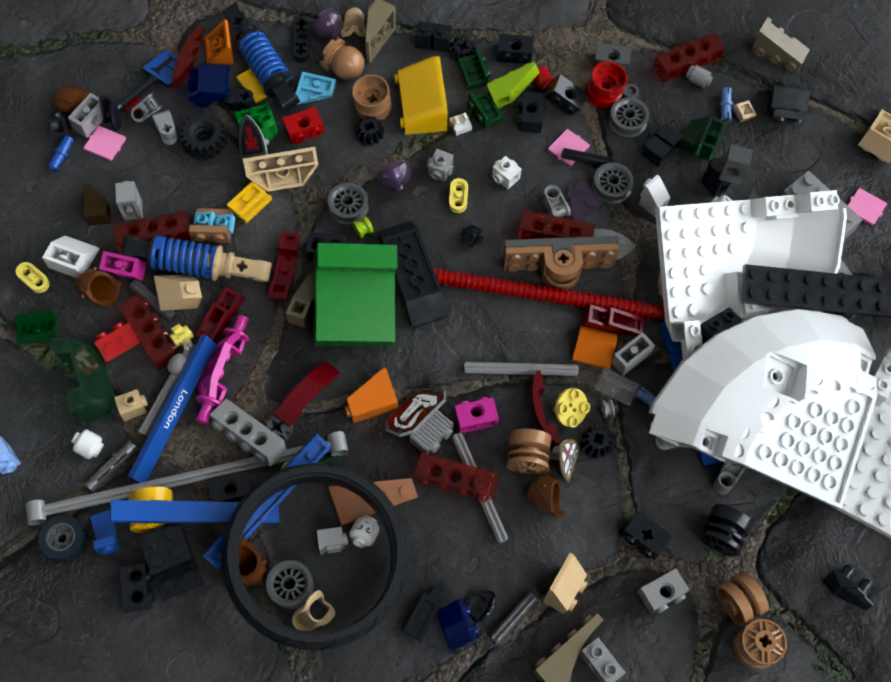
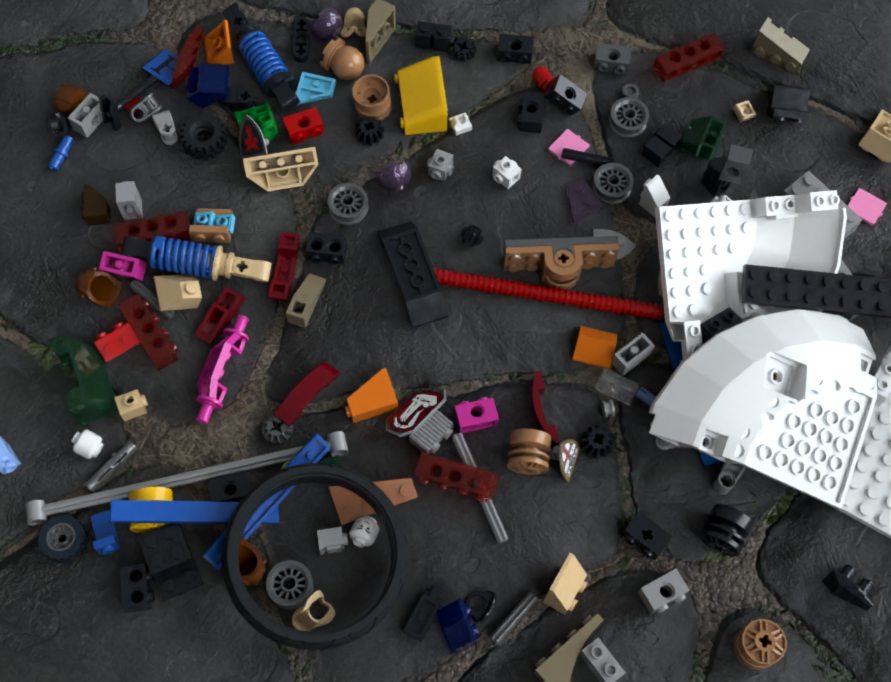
dark green bracket [14,309,59,345] -> none
light yellow plate [16,262,50,293] -> none
white slope [42,236,99,278] -> none
bright pink piece [84,126,126,161] -> none
blue tile [128,334,217,483] -> none
light grey piece [138,341,195,437] -> none
light yellow gear [169,324,194,347] -> none
light grey brick [210,398,287,467] -> none
yellow plate [227,181,272,224] -> none
yellow tile [236,69,268,103] -> none
green piece [312,243,397,347] -> none
lime wheel [352,216,374,239] -> none
light yellow plate [449,178,468,213] -> none
dark green bracket [458,48,491,90] -> none
light grey axle [464,362,579,376] -> none
dark green bracket [467,91,504,129] -> none
lime slope [487,61,540,109] -> none
clear red brick [518,210,596,239] -> none
reddish brown helmet [527,474,565,519] -> none
light grey piece [542,185,571,222] -> none
light yellow plate [552,388,590,428] -> none
dark red slope [582,304,645,336] -> none
red wheel [585,61,628,109] -> none
light grey brick [686,65,713,88] -> none
medium nougat wheel [716,571,769,627] -> none
medium blue pin [719,87,733,123] -> none

